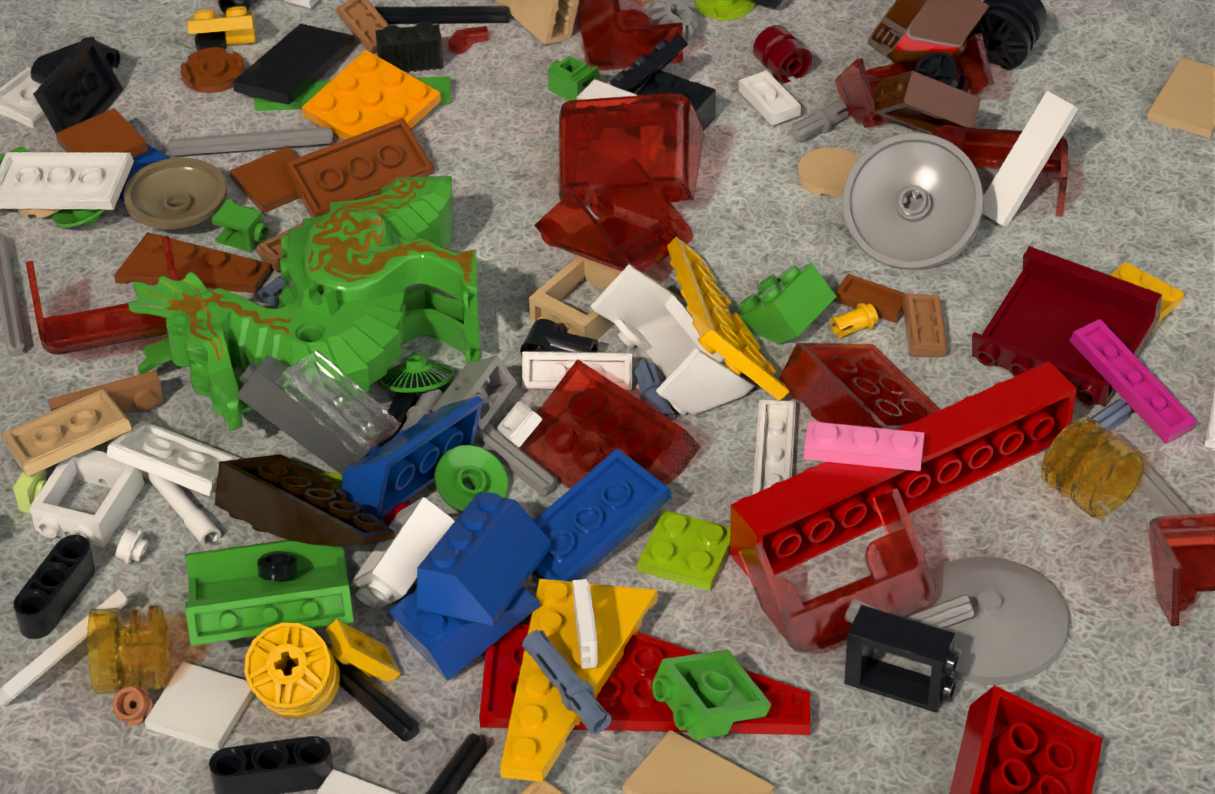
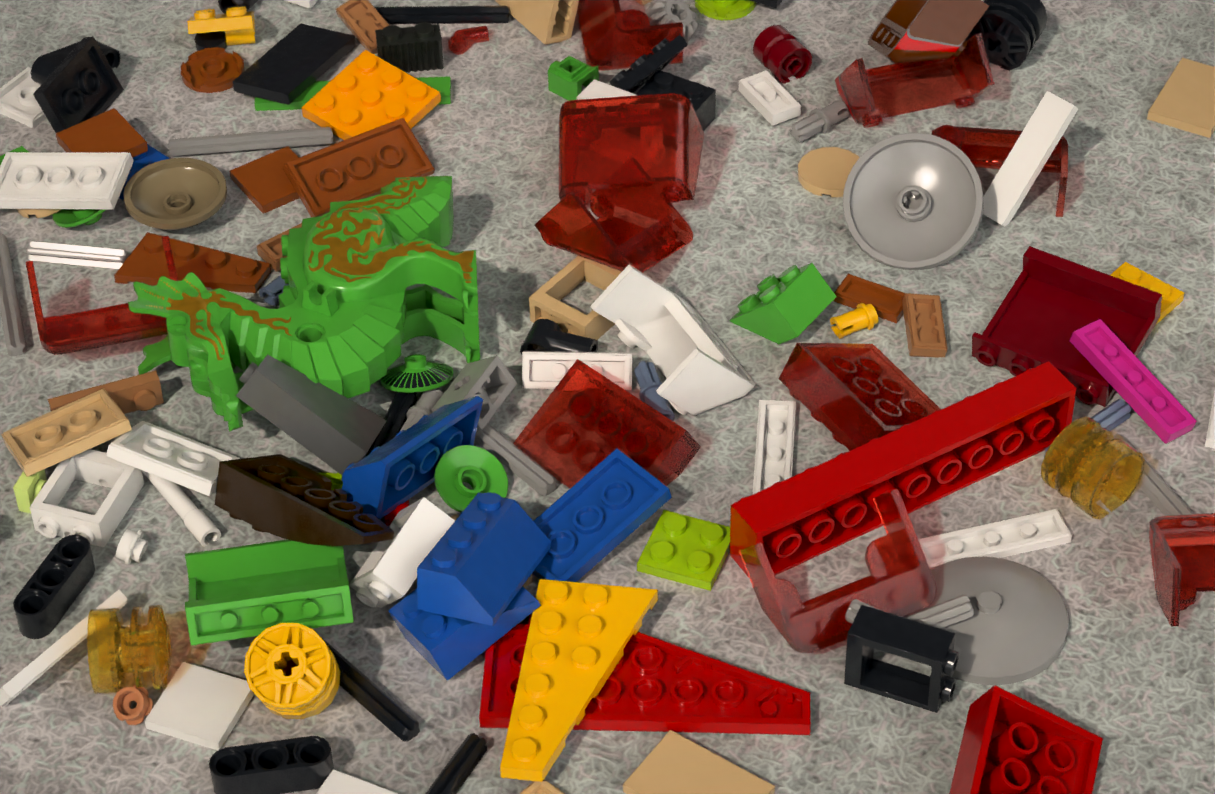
bright green window [212,198,269,253] -> none
black tile [257,551,298,581] -> none
clear plate [277,349,401,458] -> none
yellow plate [325,619,401,682] -> none
white tile [496,401,542,447] -> none
sand blue pin [522,630,612,734] -> none
white tile [573,579,598,669] -> none
bright green plate [652,649,771,740] -> none
yellow wing [667,237,790,402] -> none
bright pink plate [804,421,924,471] -> none
reddish brown window [873,71,981,138] -> none
black wheel [914,51,969,92] -> none
none -> axle [26,241,128,269]
none -> white tile [911,509,1072,575]

